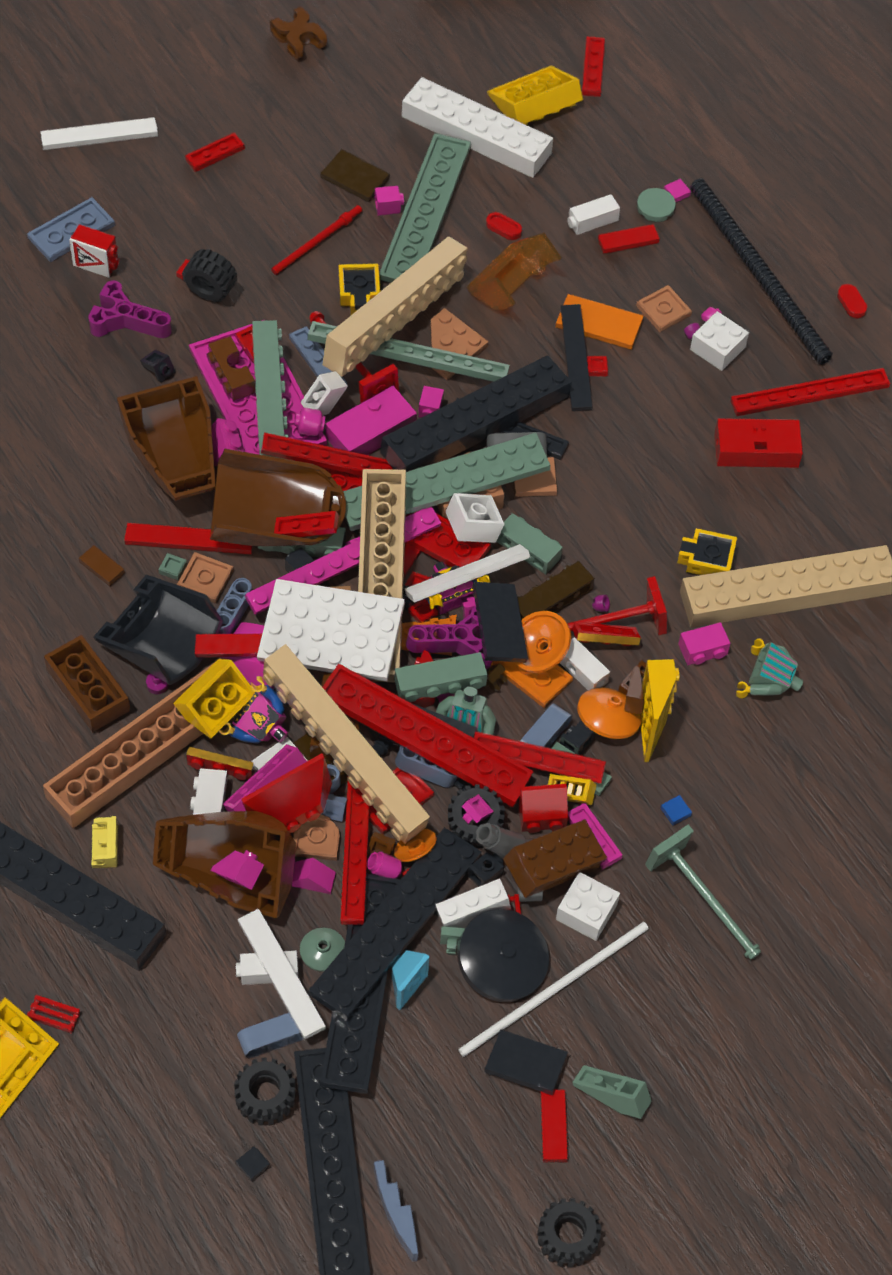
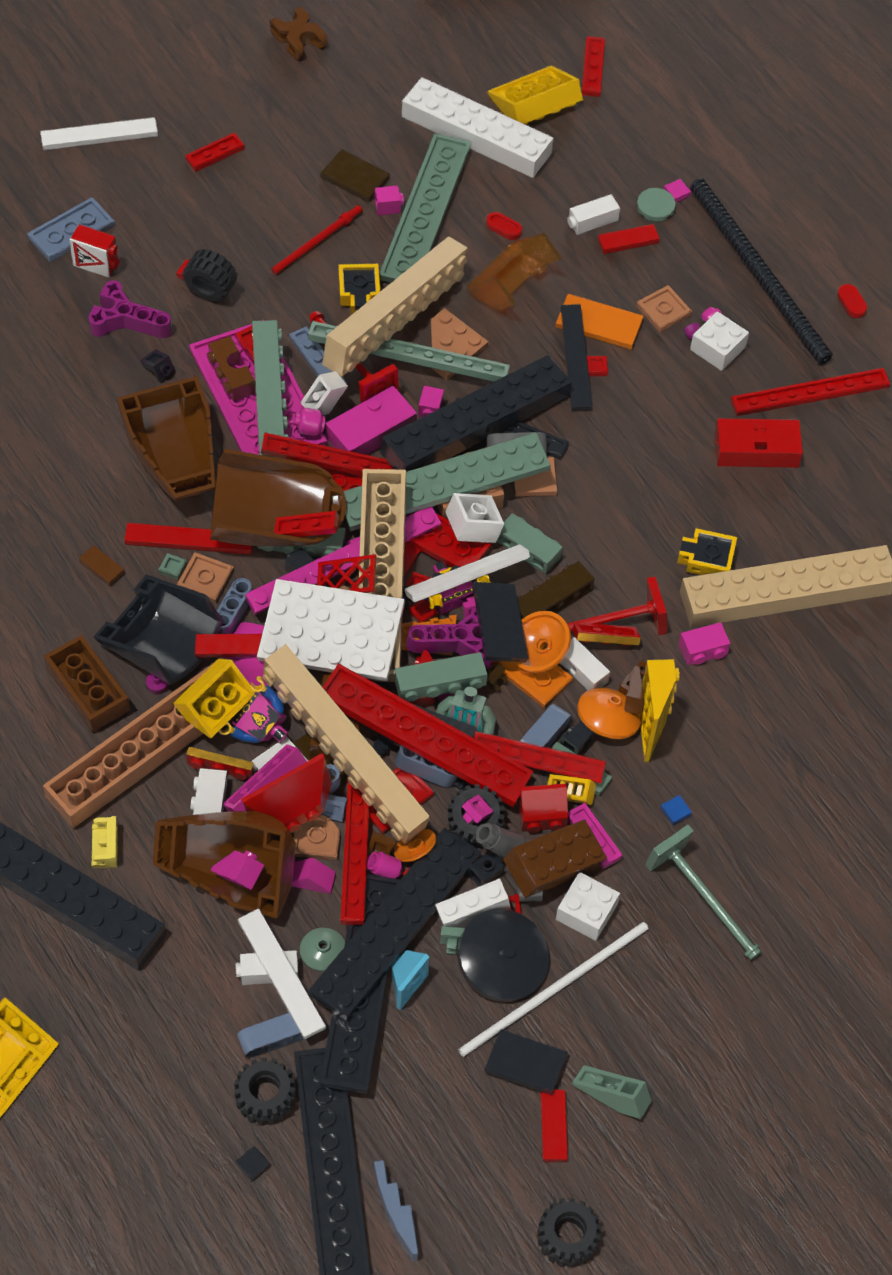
red tile [26,995,81,1033] -> none
dark pink brick [211,418,244,466] -> none
magenta hinge [592,594,610,612] -> none
sand green torso [736,638,803,698] -> none
none -> red window [317,554,377,593]

